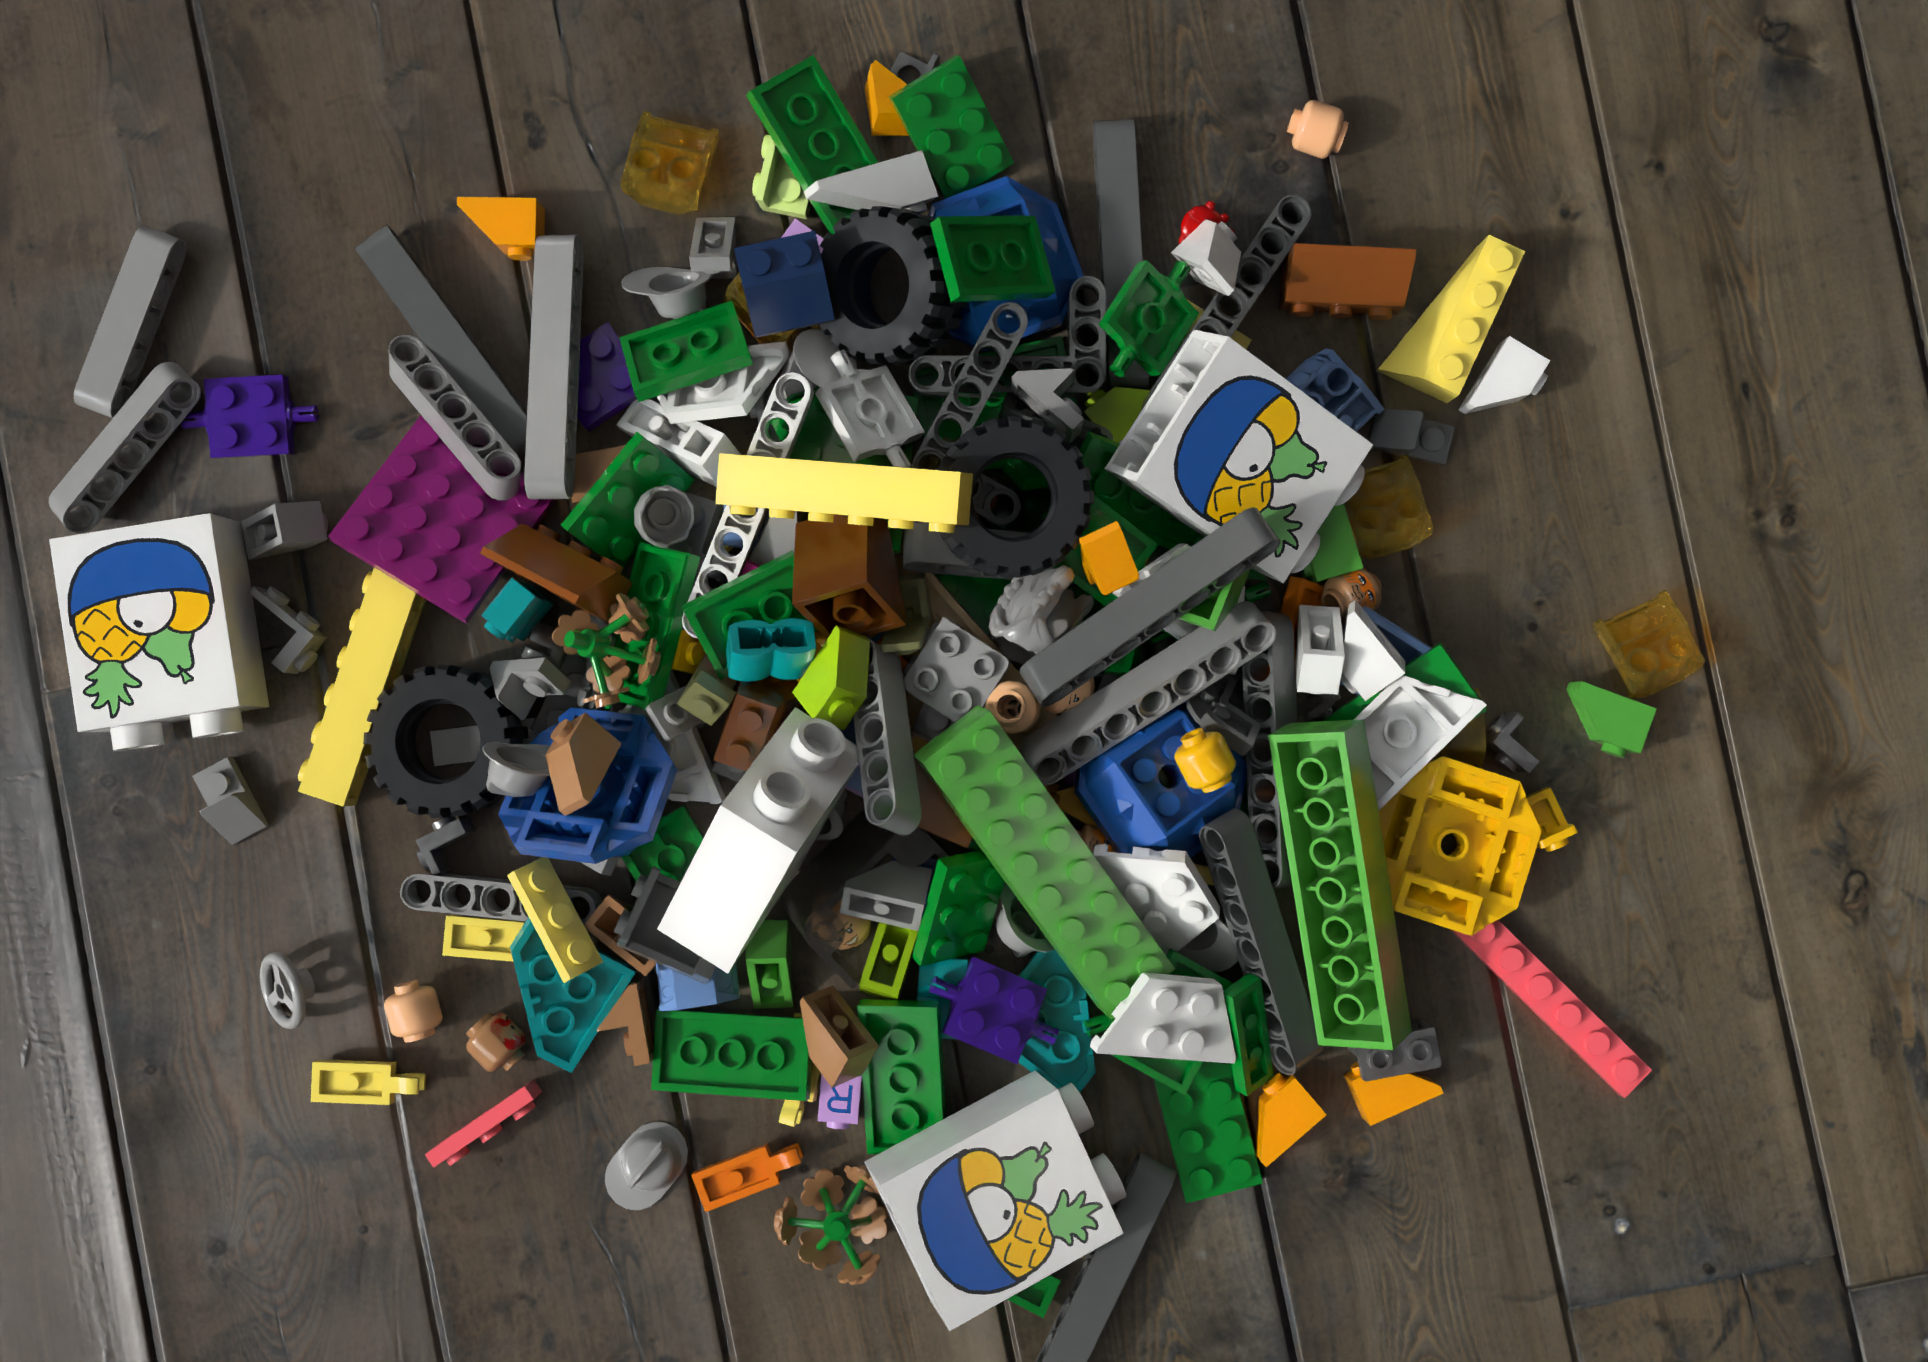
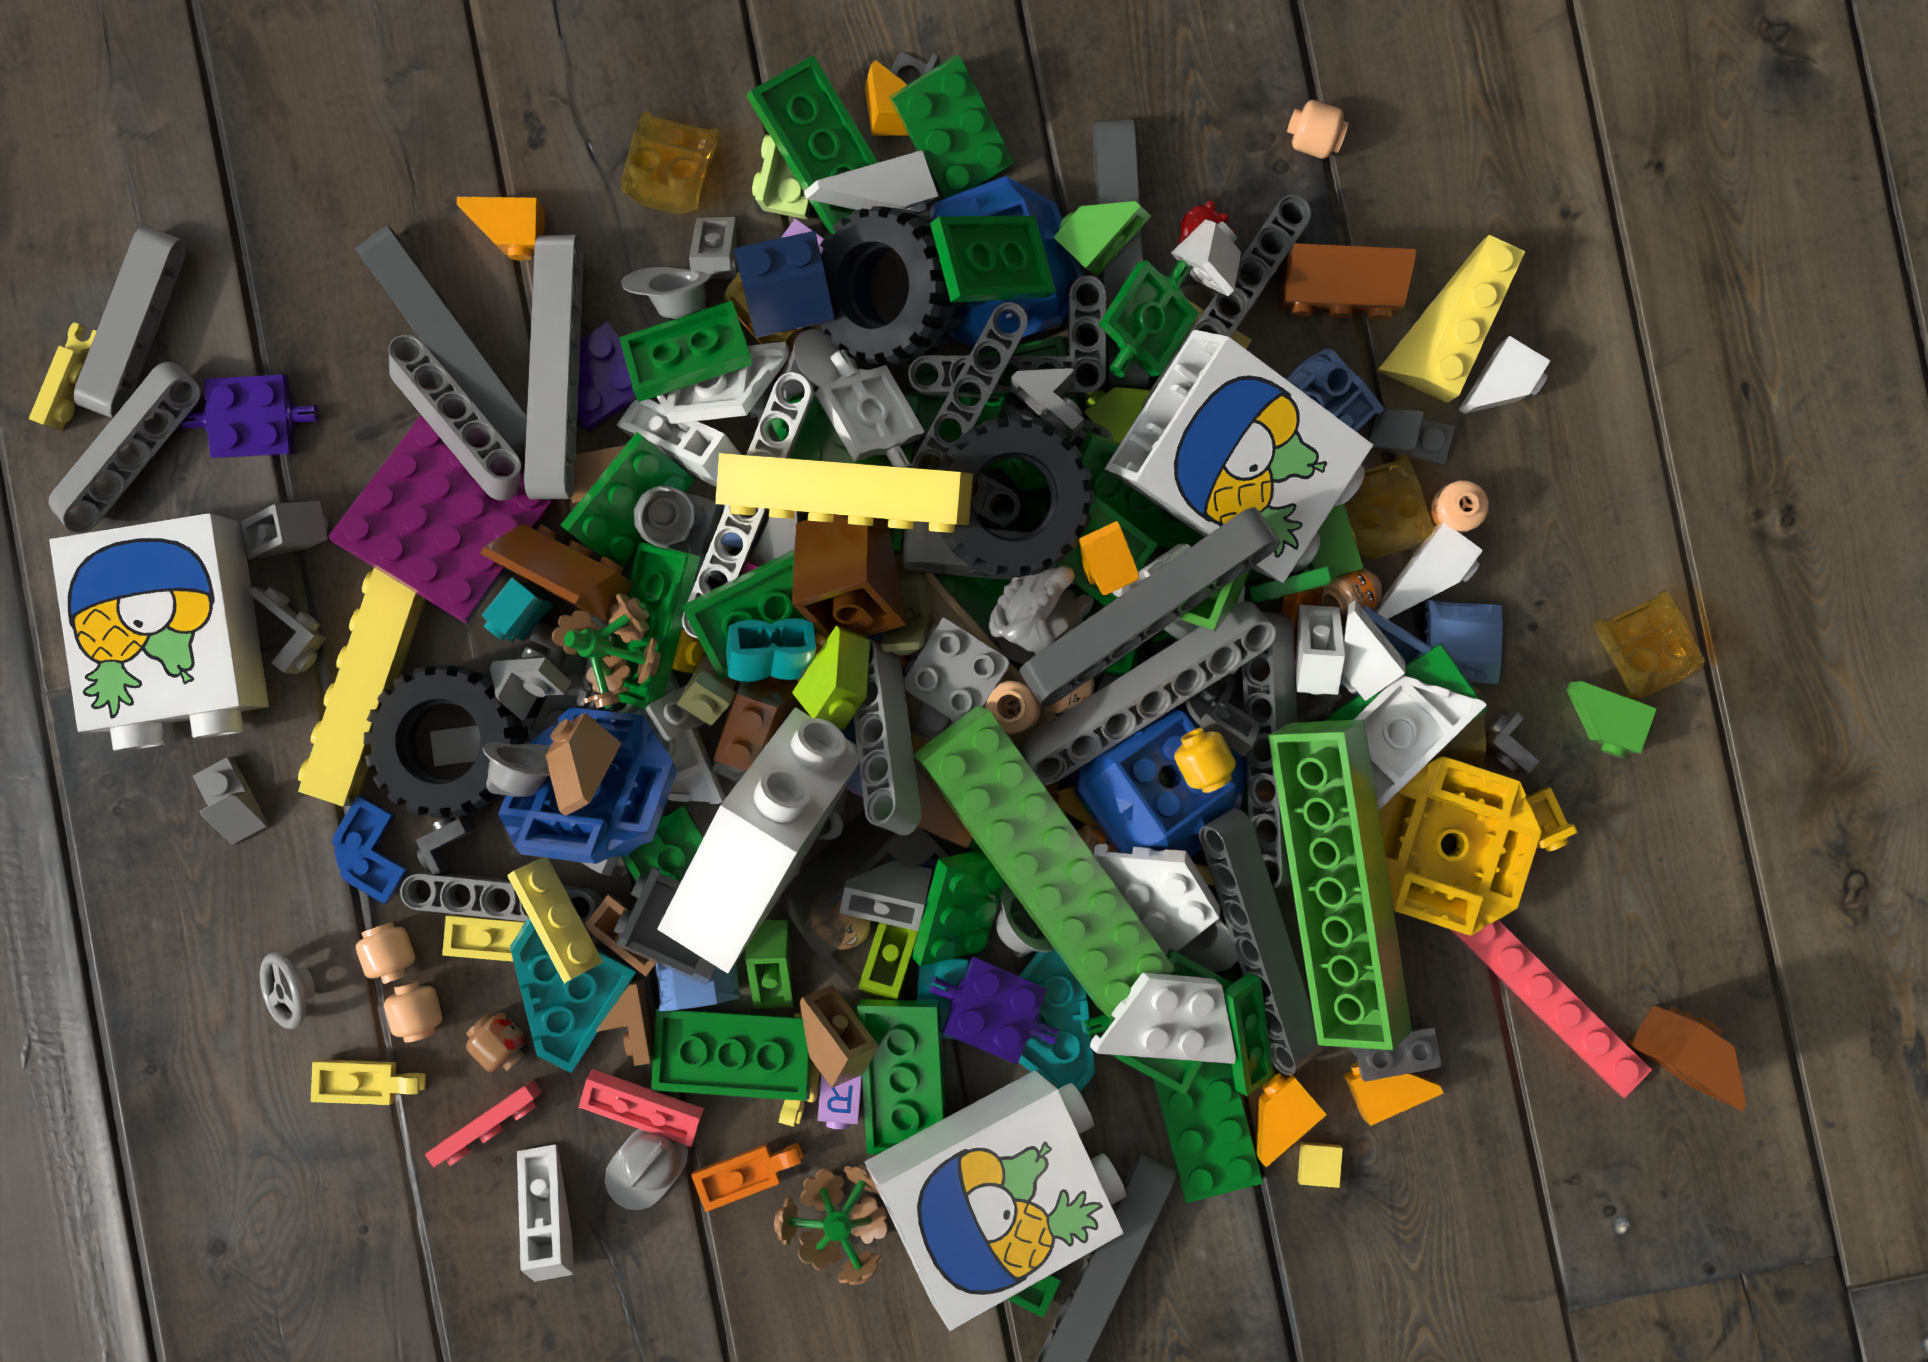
none -> light yellow plate [29,322,96,431]
none -> blue plate [332,795,409,904]
none -> light nougat head [356,922,416,984]
none -> white slope [517,1144,574,1282]
none -> coral plate [579,1069,704,1147]
none -> bright green slope [1054,201,1152,277]
none -> green tile [1249,567,1338,603]
none -> light yellow tile [1298,1142,1343,1188]
none -> white slope [1375,523,1483,619]
none -> medium blue slope [1424,600,1503,684]
none -> light nougat head [1431,480,1489,534]
none -> dark orange slope [1628,1005,1747,1112]

